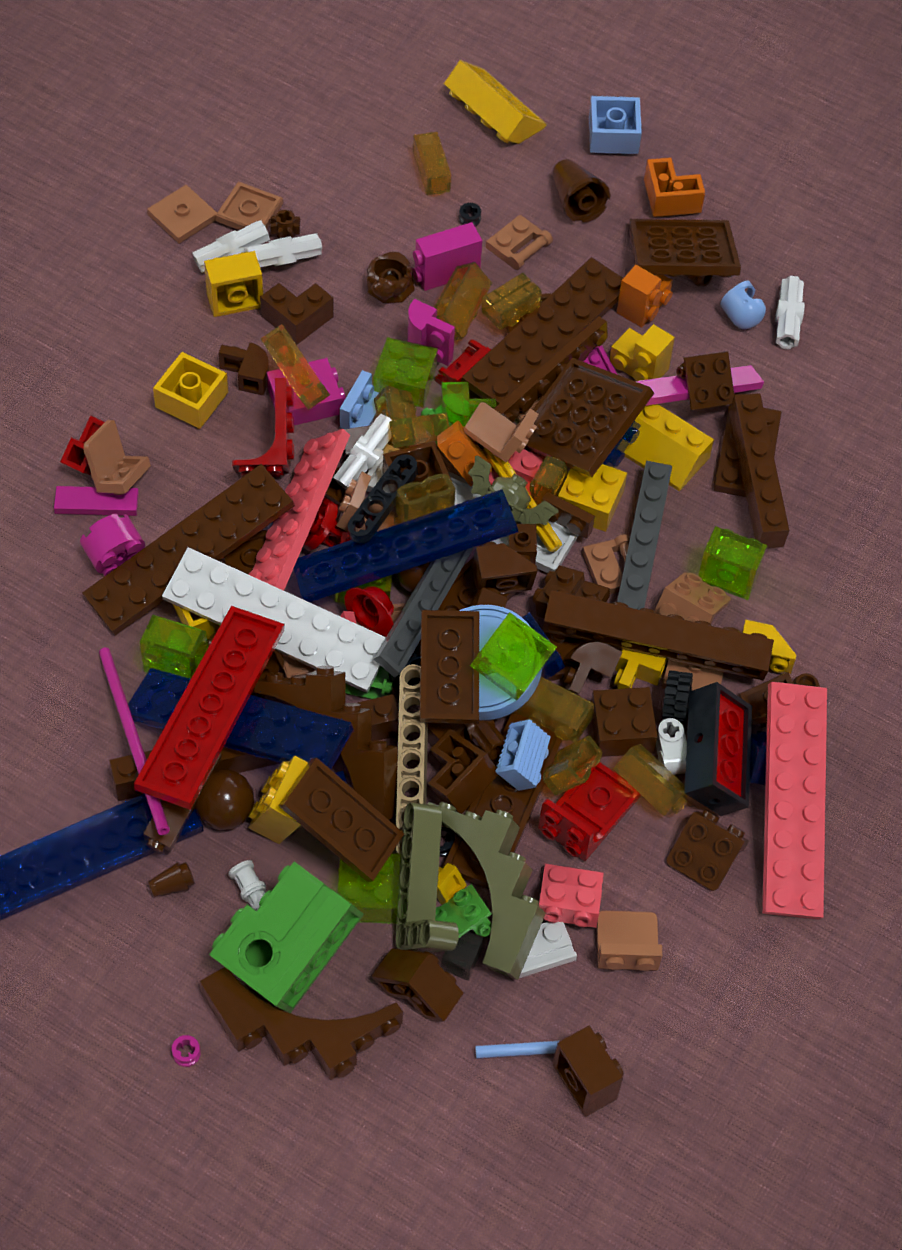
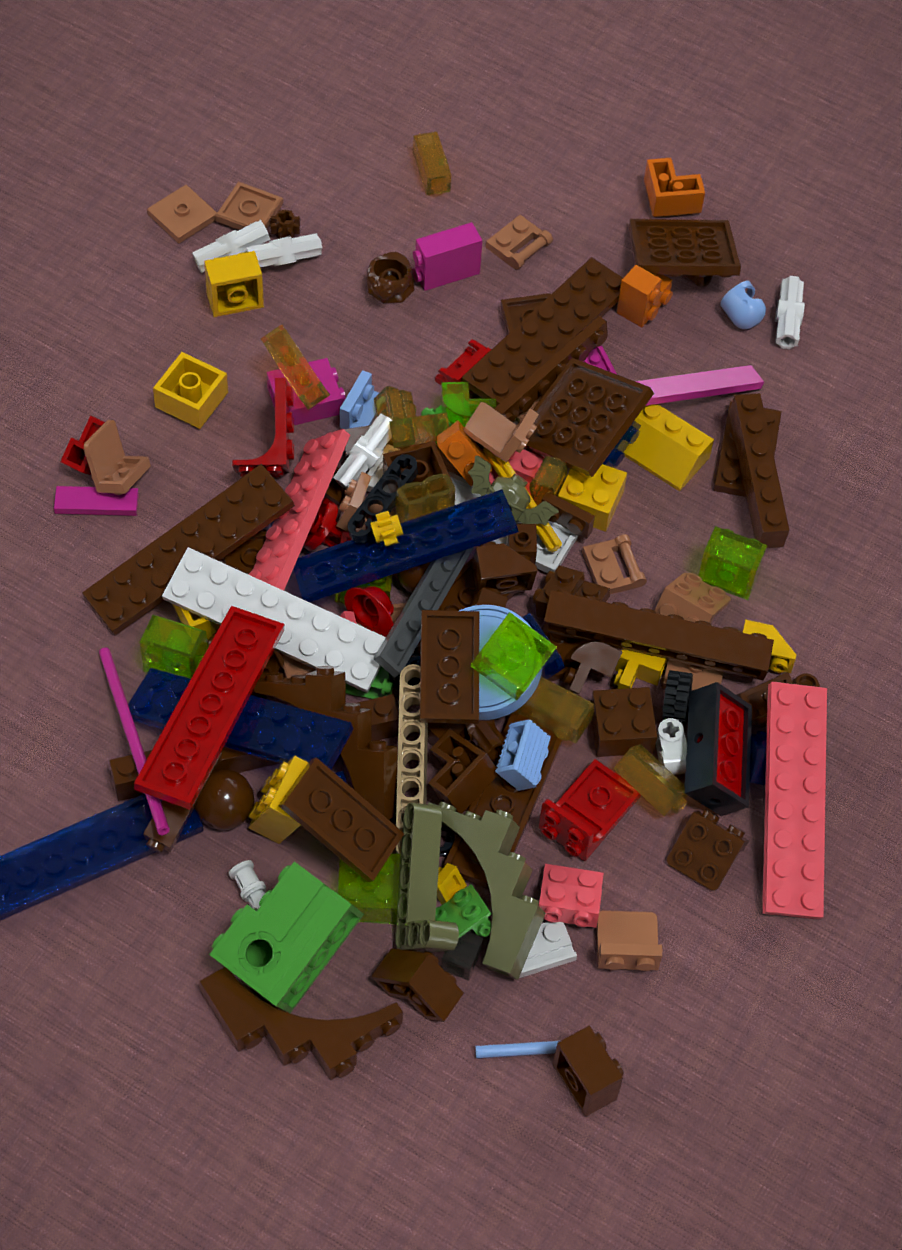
dark pink brick [80,514,145,576] -> none
reddish brown cone [148,862,195,897] -> none
dark pink bush [172,1035,200,1067] -> none
reddish brown brick [218,342,269,396] -> none
reddish brown brick [260,283,334,345] -> none
clear neon green brick [373,337,438,408] -> none
dark pink brick [407,299,455,366] -> none
clear yellow brick [434,262,492,340] -> none
yellow slope [444,60,547,144] -> none
black bush [459,202,481,227] -> none
clear yellow brick [481,273,542,330] -> none
clear yellow brick [543,736,602,796] -> none
reddish brown cone [553,159,611,223] -> none
light blue brick [589,96,642,154] -> none
yellow brick [609,324,675,381] -> none
dark grey plate [617,460,672,610] -> none
reddish brown hinge [676,351,734,410] -> none
none -> yellow gear [371,511,404,547]

